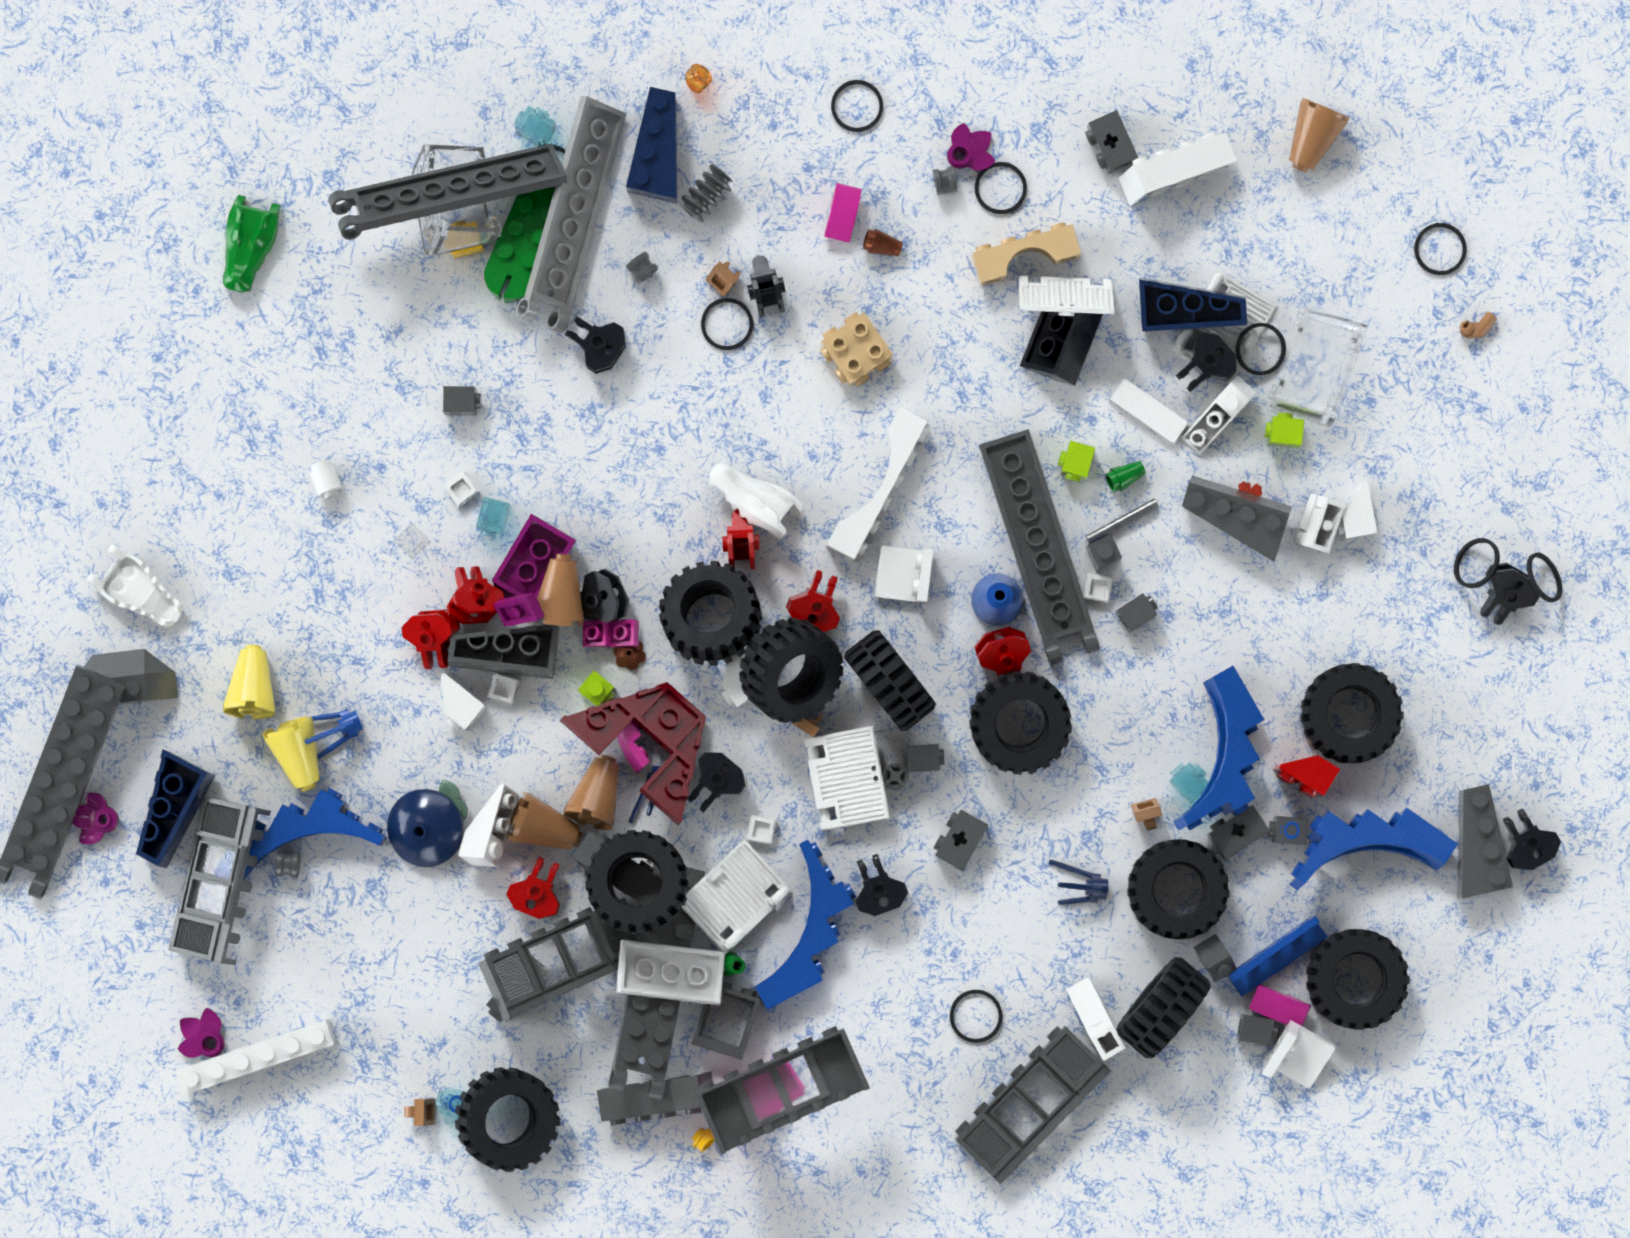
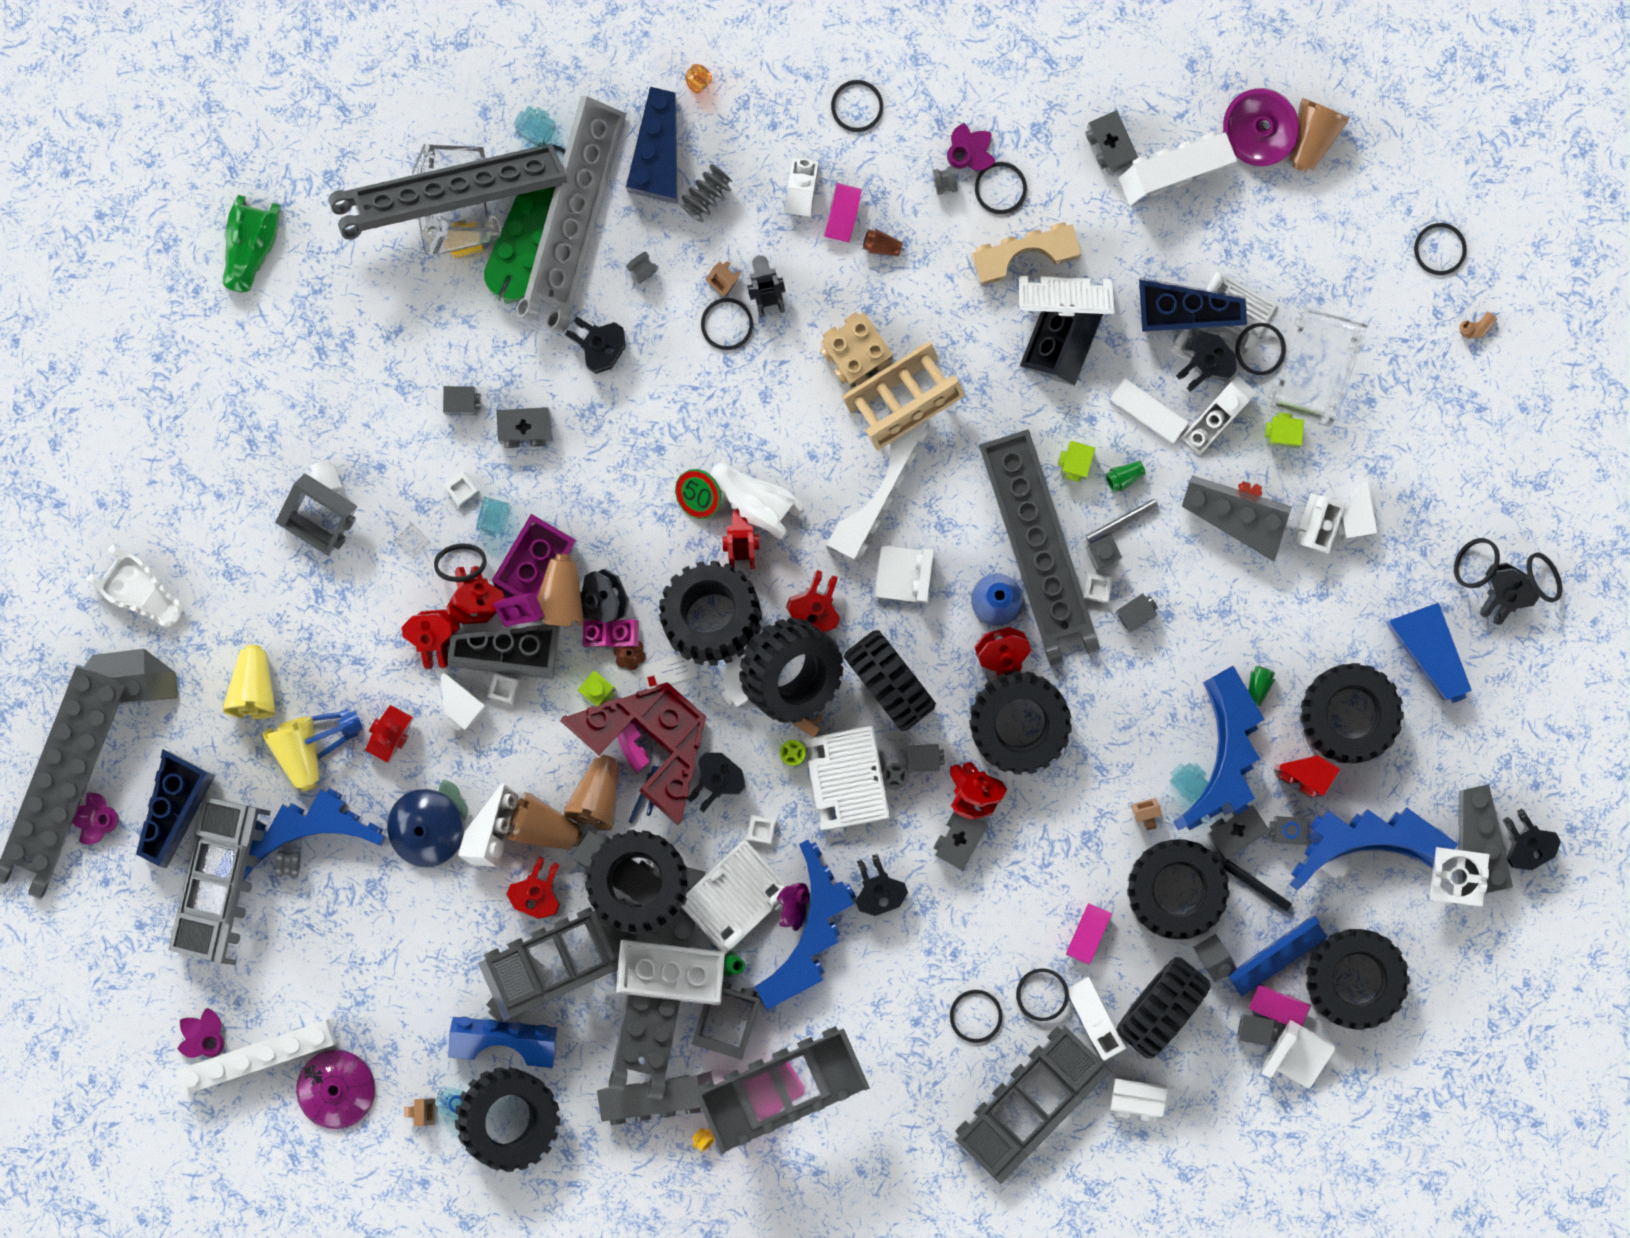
dark blue plant [1049,860,1108,905] -> none
none -> dark grey window [275,473,358,556]
none -> magenta dish [296,1050,375,1129]
none -> red hinge [365,705,414,763]
none -> black piece [434,543,487,582]
none -> blue arch [448,1016,558,1068]
none -> dark grey brick [496,407,552,448]
none -> white sticker [641,654,698,689]
none -> piece [675,469,722,519]
none -> magenta plate [777,882,810,931]
none -> lime wheel [780,740,806,766]
none -> white slope [785,158,818,217]
none -> tan fence [842,341,966,451]
none -> red hinge [949,761,1007,820]
none -> black piece [1016,968,1069,1021]
none -> dark pink slope [1066,903,1112,965]
none -> white brick [1109,1078,1167,1122]
none -> magenta dish [1223,88,1299,166]
none -> black bar [1223,859,1292,912]
none -> green cone [1248,666,1276,706]
none -> blue slope [1386,602,1472,703]
none -> white piece [1429,847,1490,907]

